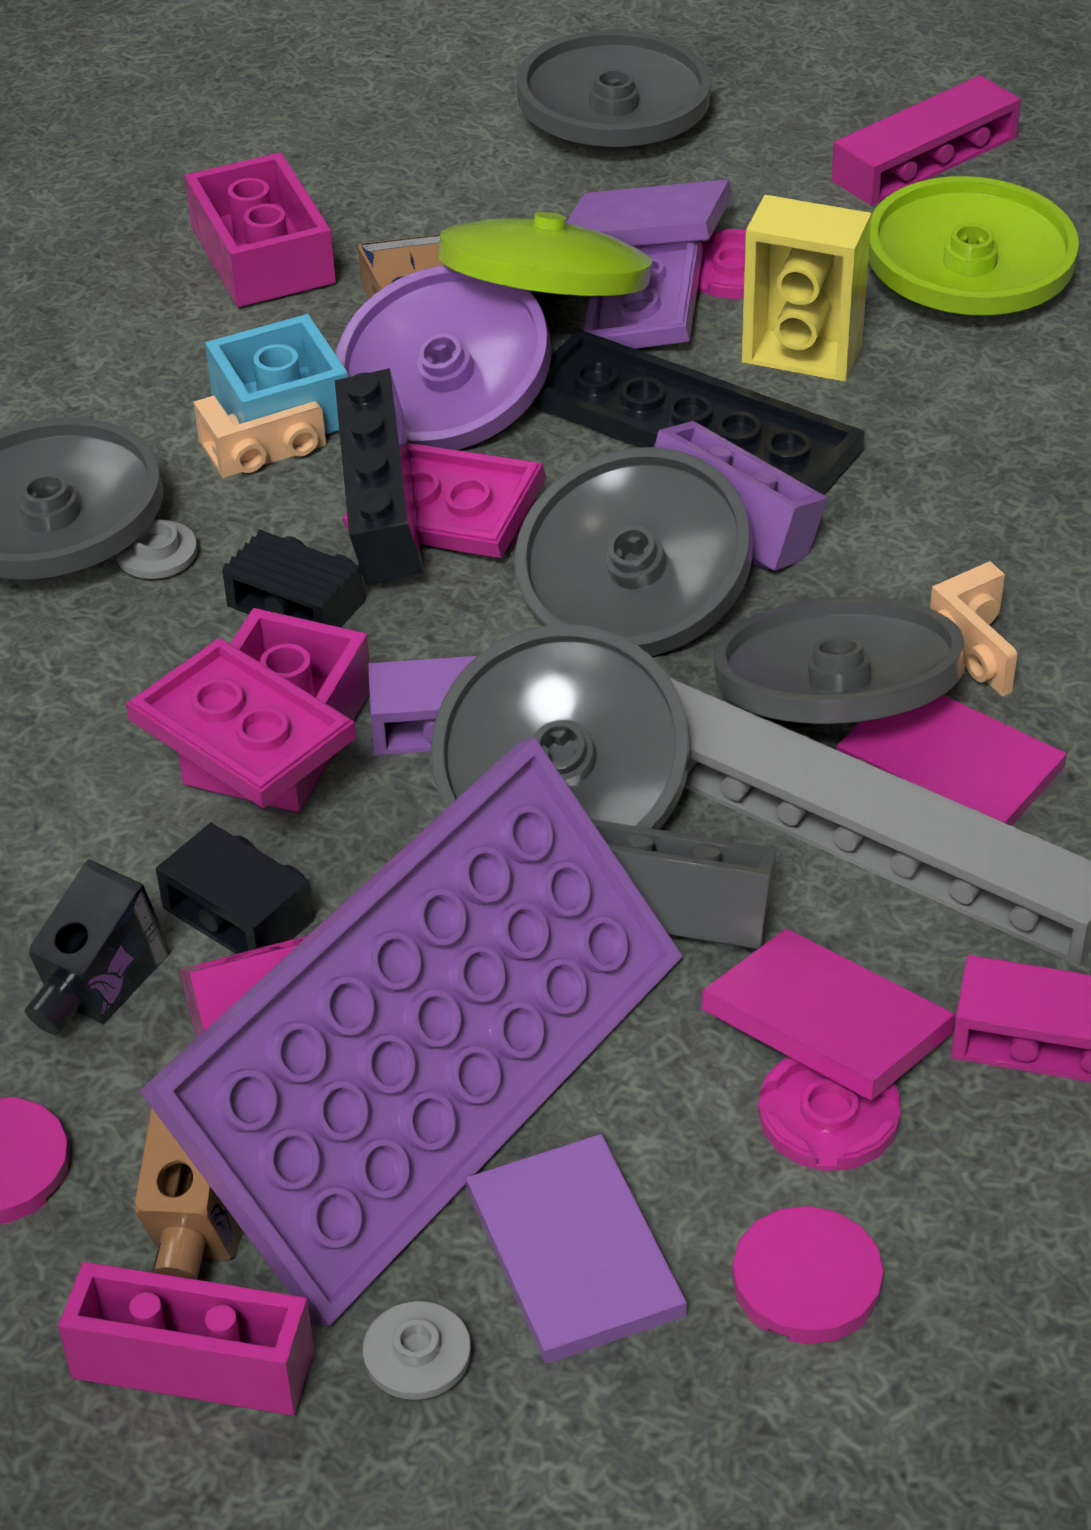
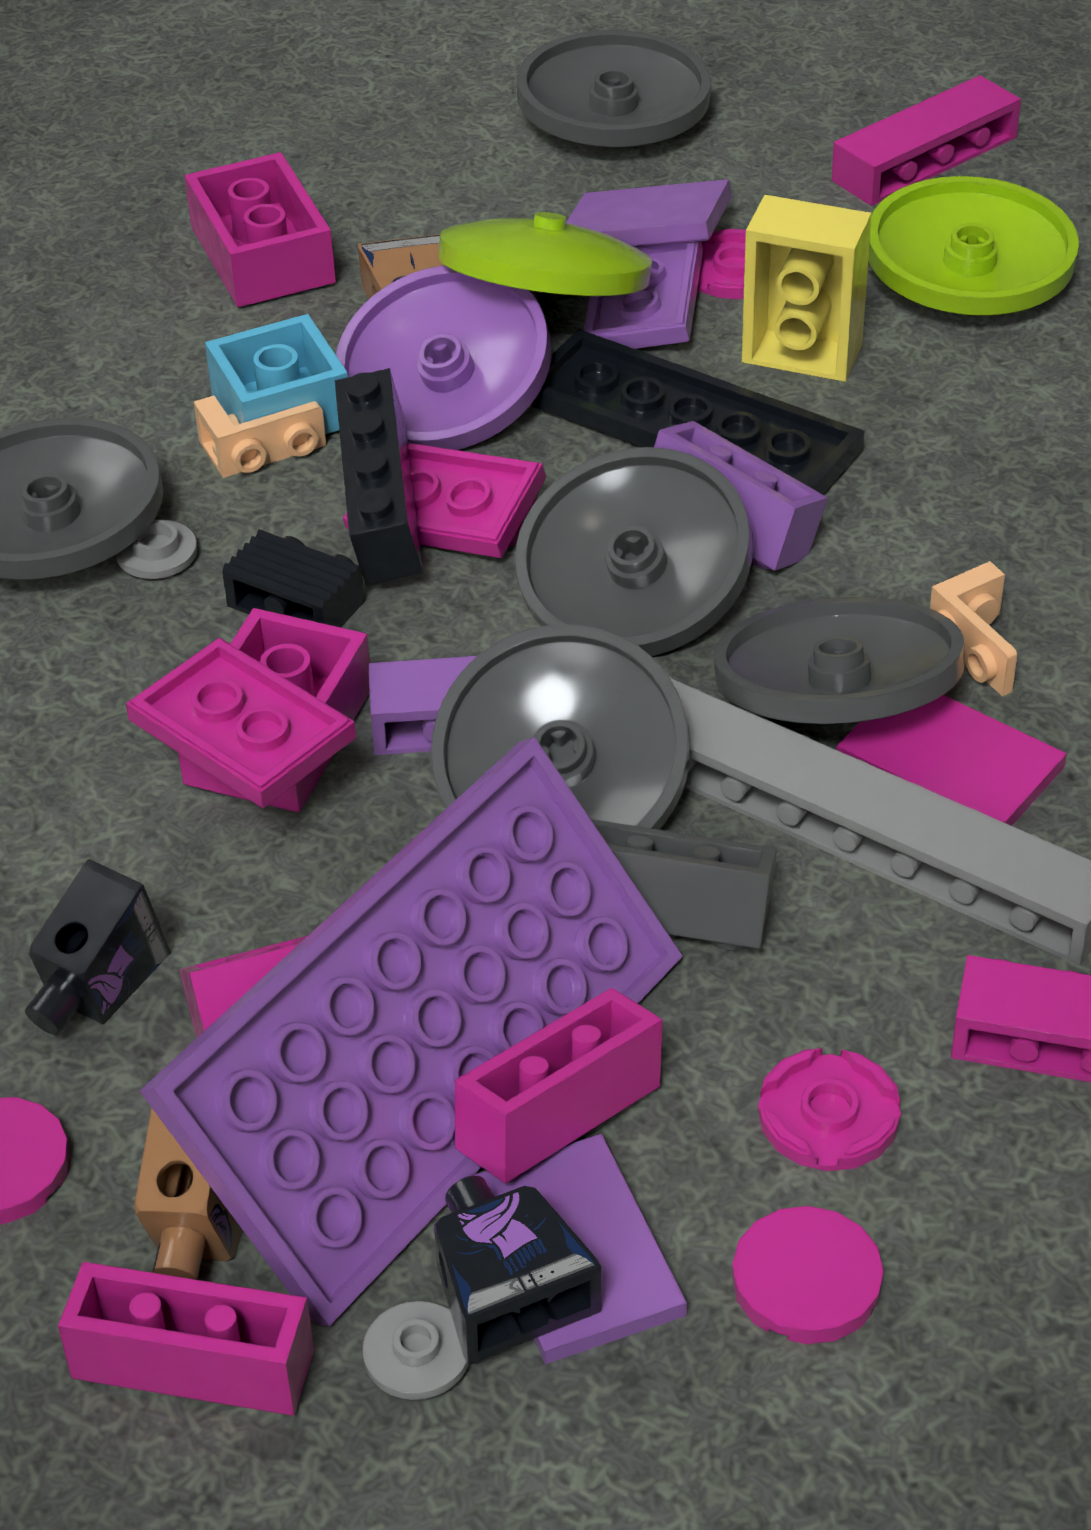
black brick [156,822,314,954] -> none
dark pink tile [701,928,955,1101] -> none
none -> black torso [434,1175,601,1365]
none -> dark pink brick [455,988,663,1184]

